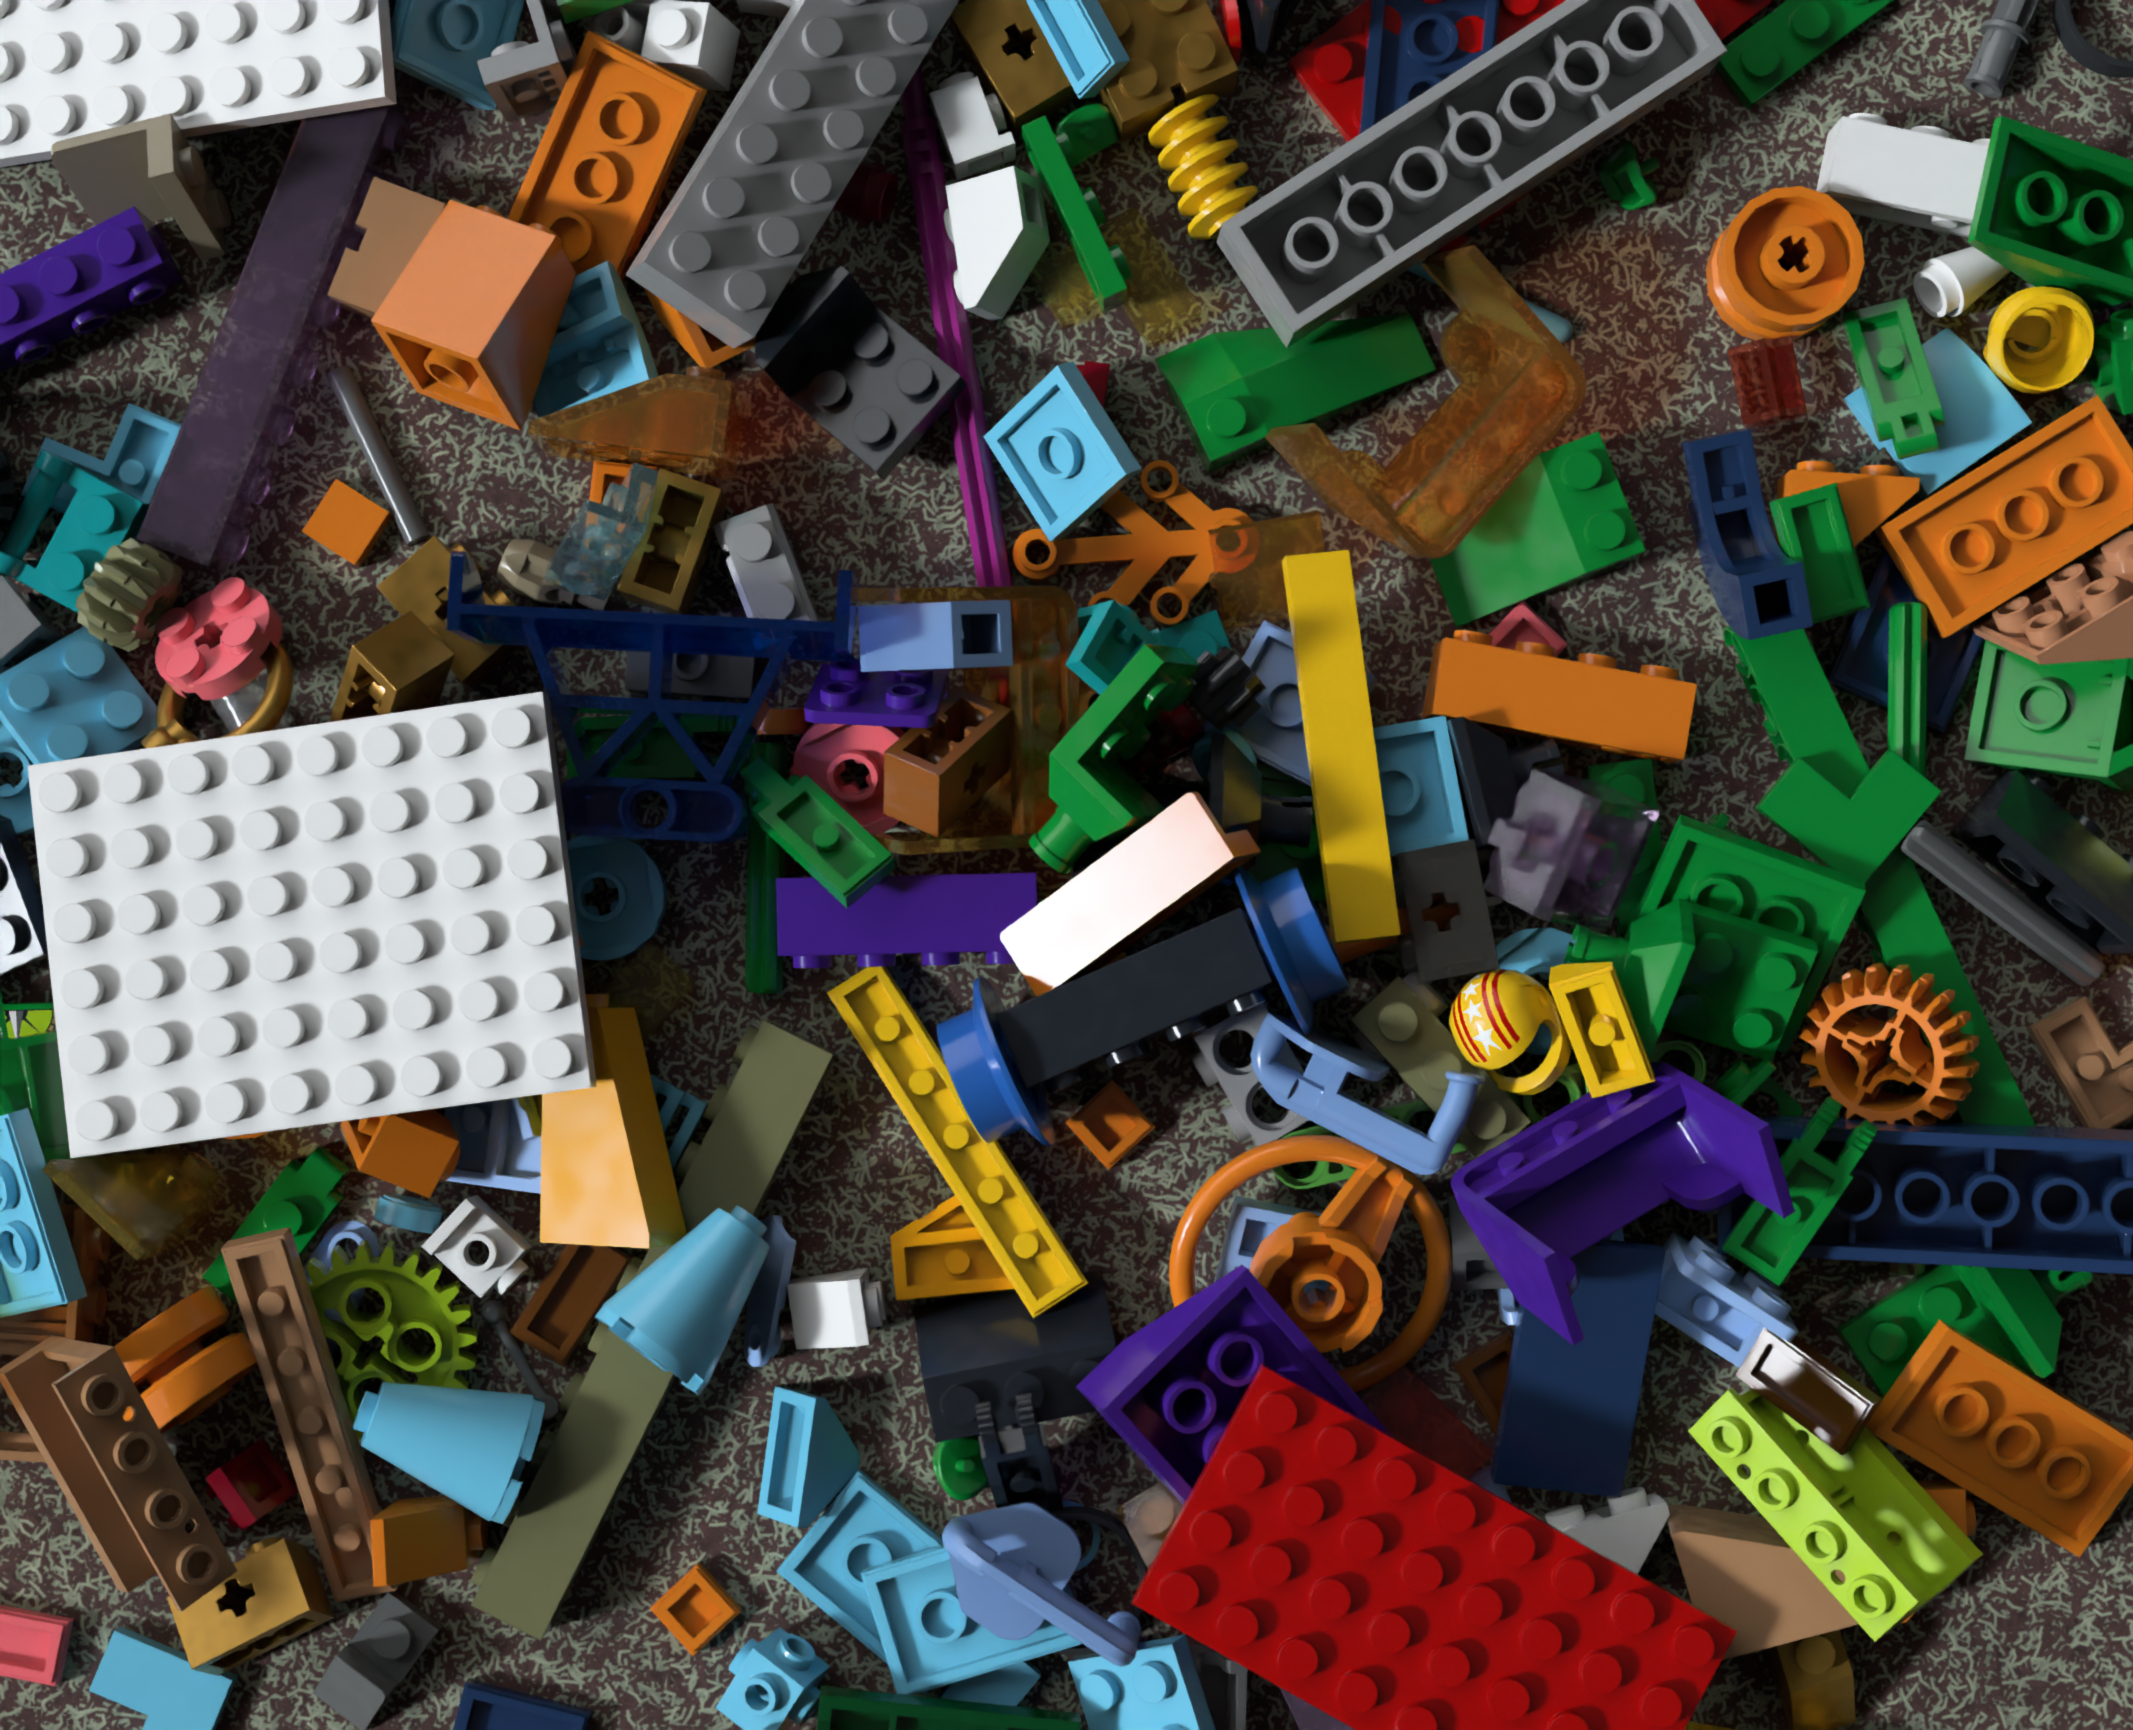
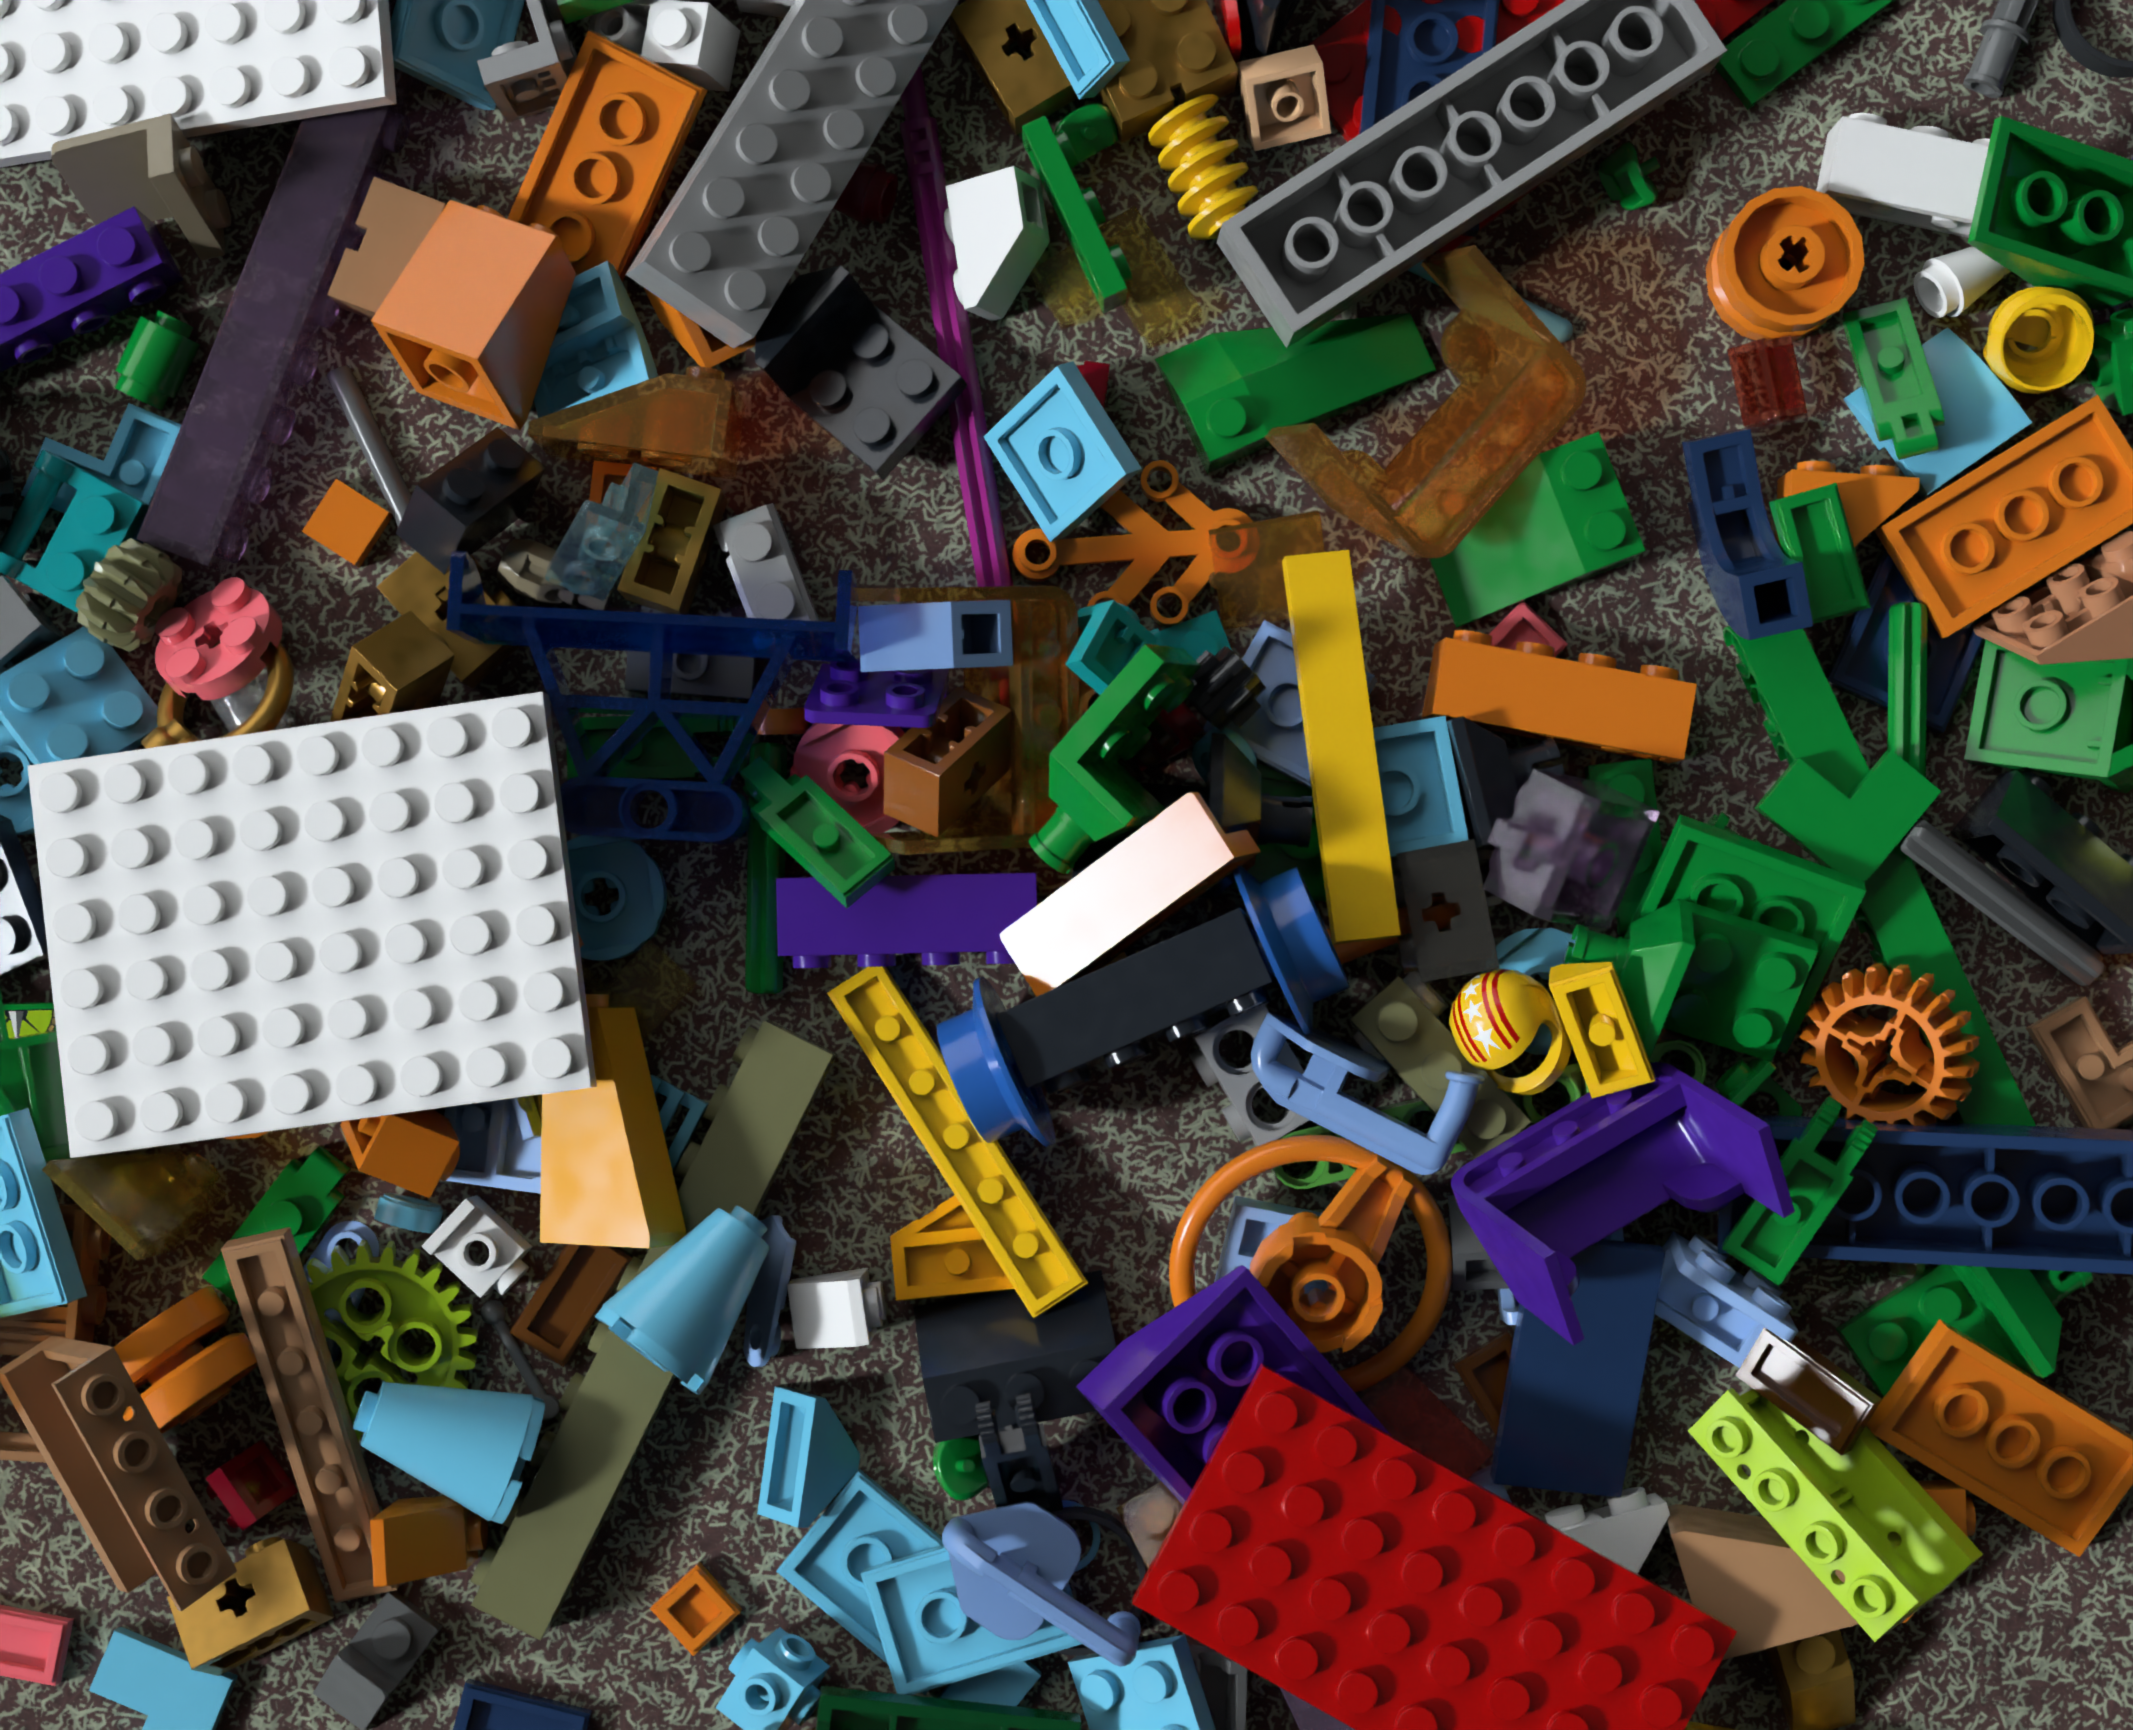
white brick [930,72,1016,180] -> none
orange tile [1065,1080,1155,1170] -> none
none -> green brick [114,310,201,410]
none -> black brick [396,427,546,575]
none -> light nougat piece [1237,44,1331,151]

